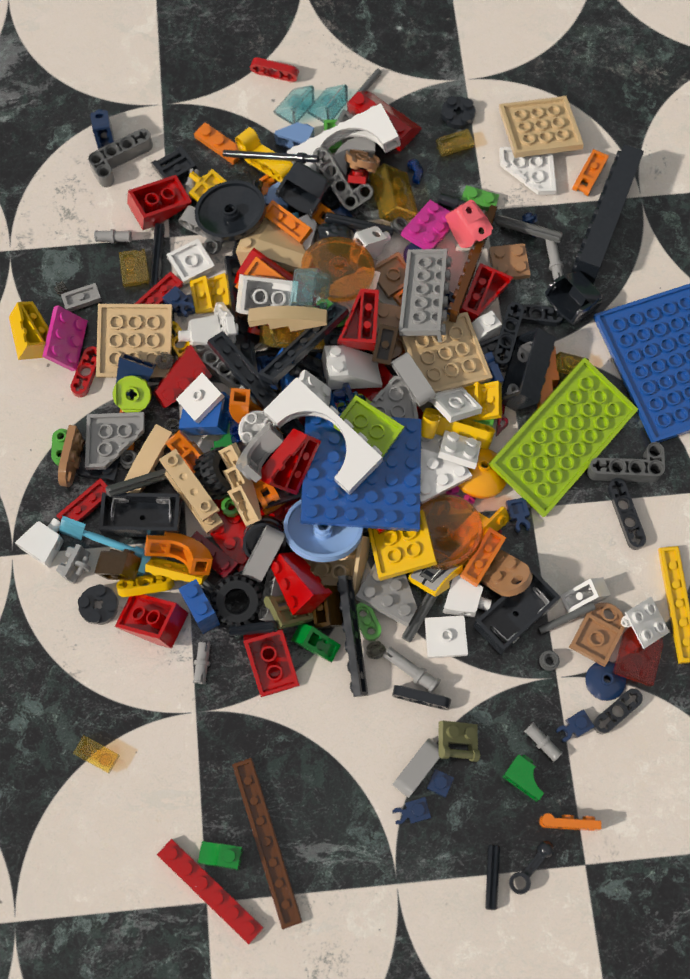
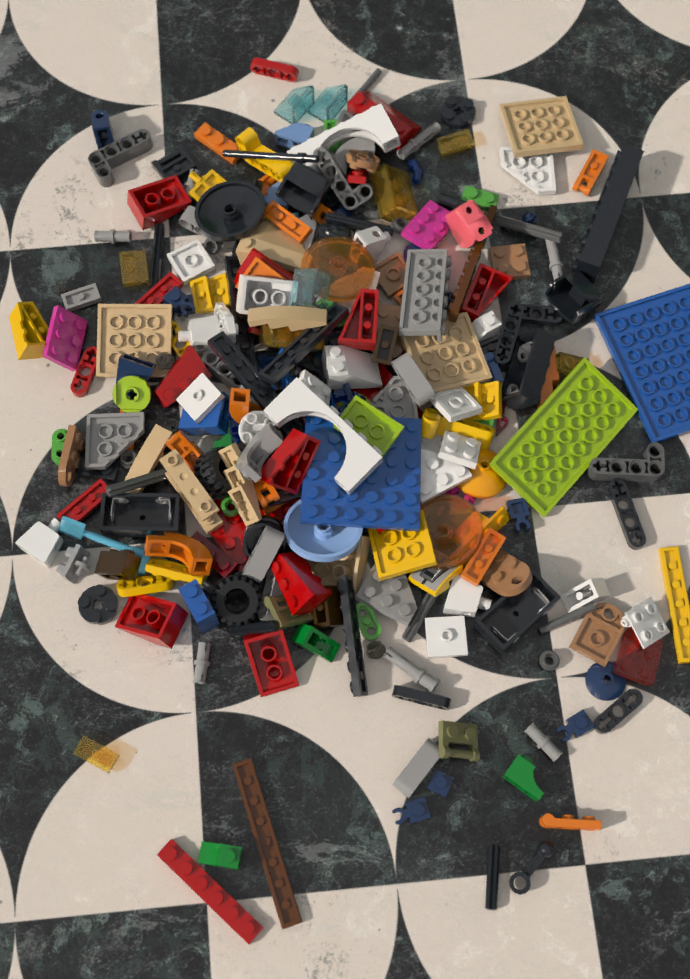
none -> light grey pin [397,122,442,160]

